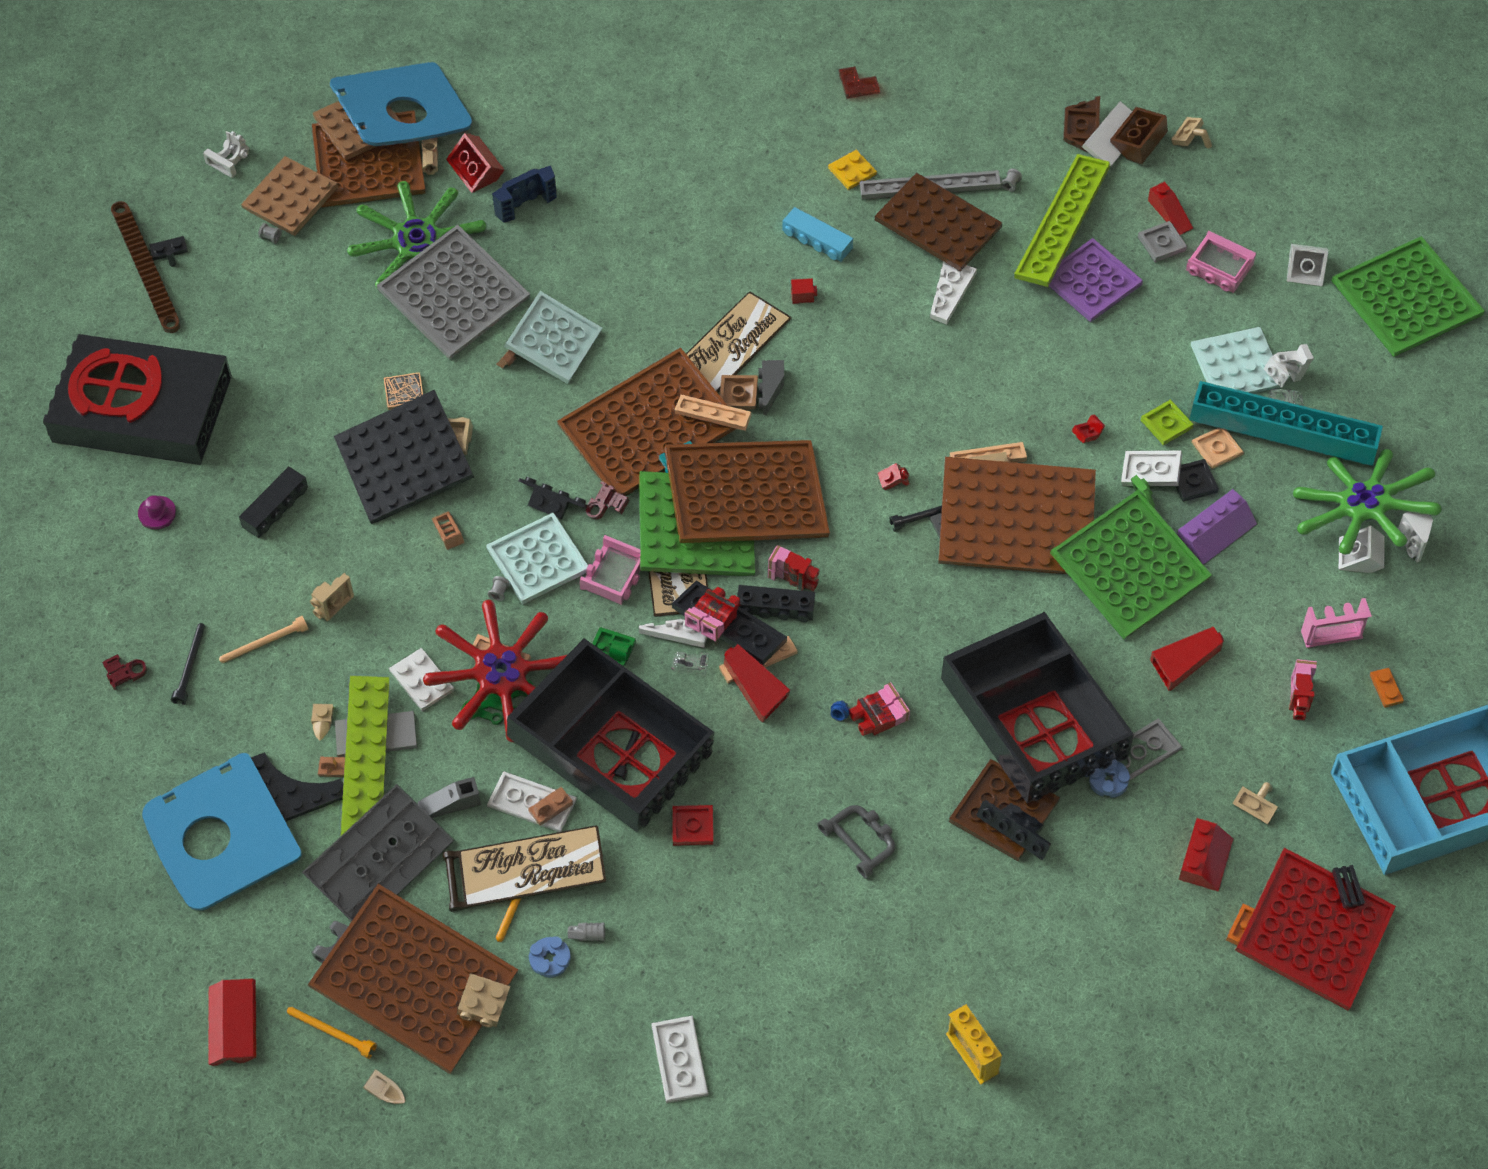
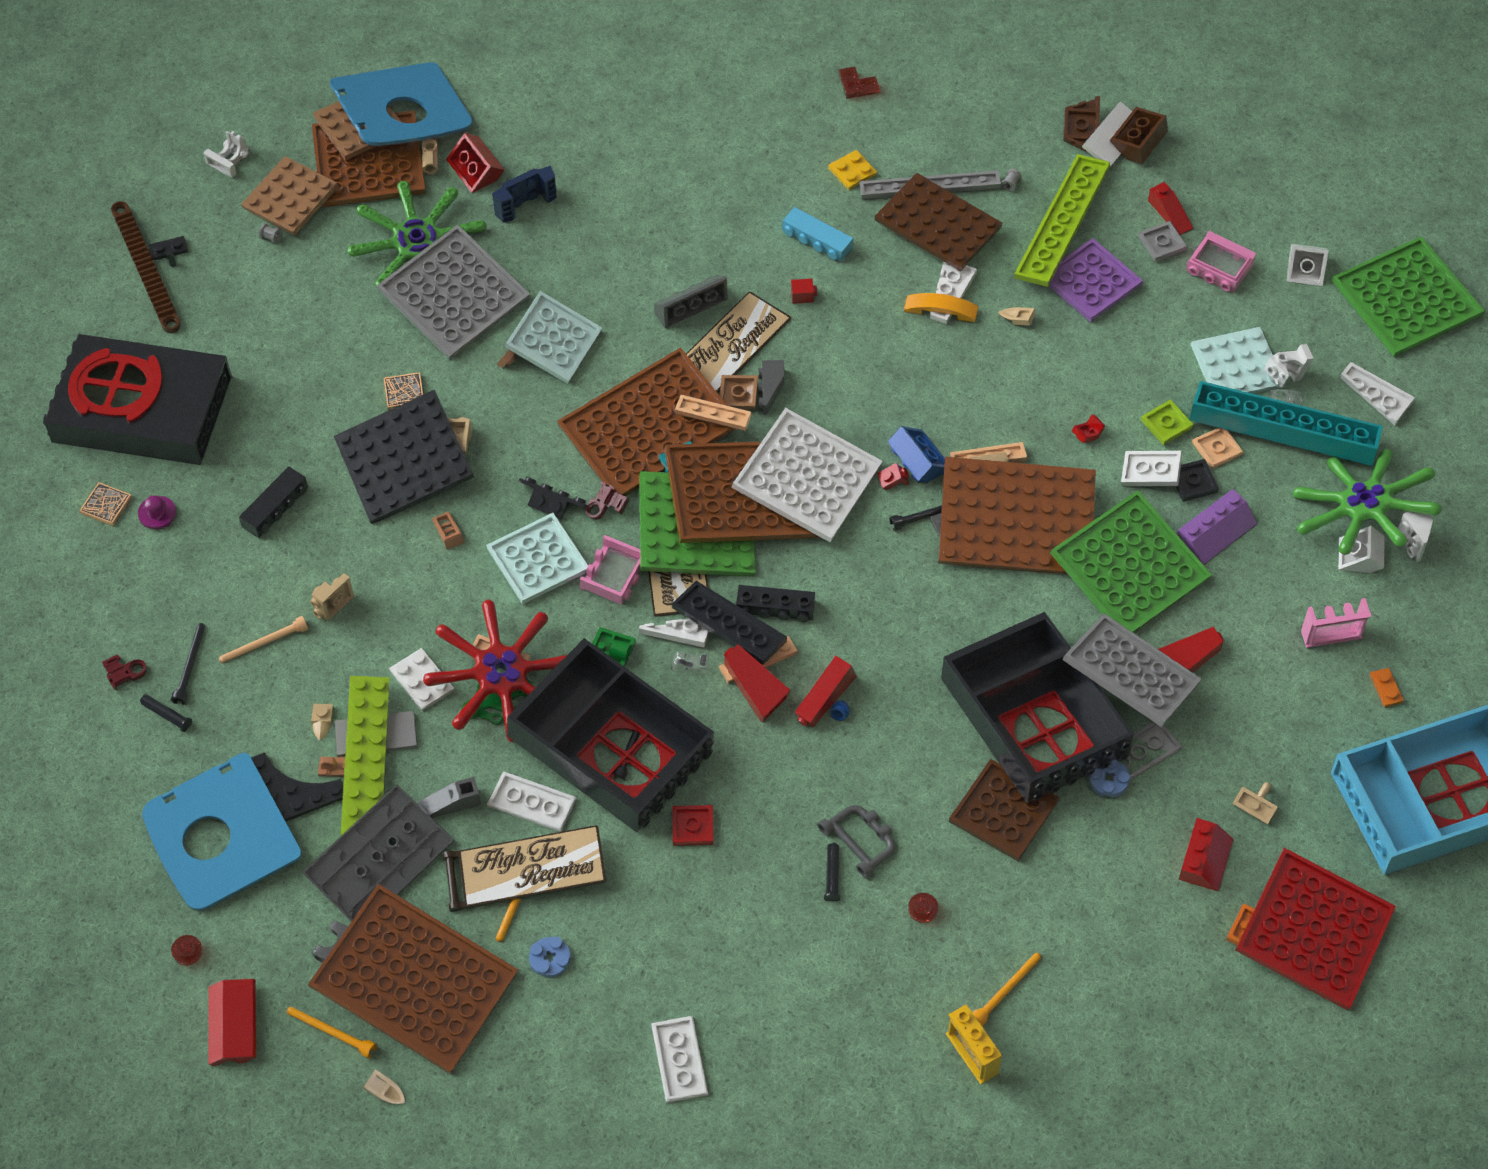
tan plate [457,974,510,1027] -> none
light grey bush [488,576,510,601] -> none
nougat hinge [528,787,573,826] -> none
light grey hinge [568,922,605,941] -> none
hips [685,587,740,642] -> none
hips [768,545,820,591] -> none
hips [849,682,910,736] -> none
black bracket [977,800,1051,860] -> none
bright green plate [1131,474,1155,509] -> none
tan plate [1171,117,1212,148] -> none
red hips [1289,659,1317,720] -> none
black tile [1332,865,1365,908] -> none
none -> tile [80,482,132,526]
none -> black axle [140,694,192,732]
none -> clear red plate [171,935,203,966]
none -> dark grey slope [654,275,728,328]
none -> white plate [732,408,883,542]
none -> red slope [795,656,857,727]
none -> black axle [824,843,840,901]
none -> slope [888,426,945,483]
none -> light orange slope [904,293,978,322]
none -> clear red plate [908,893,938,923]
none -> light orange piece [973,953,1041,1027]
none -> tan plate [998,307,1036,326]
none -> light grey plate [1063,614,1202,727]
none -> white wing [1340,362,1415,426]

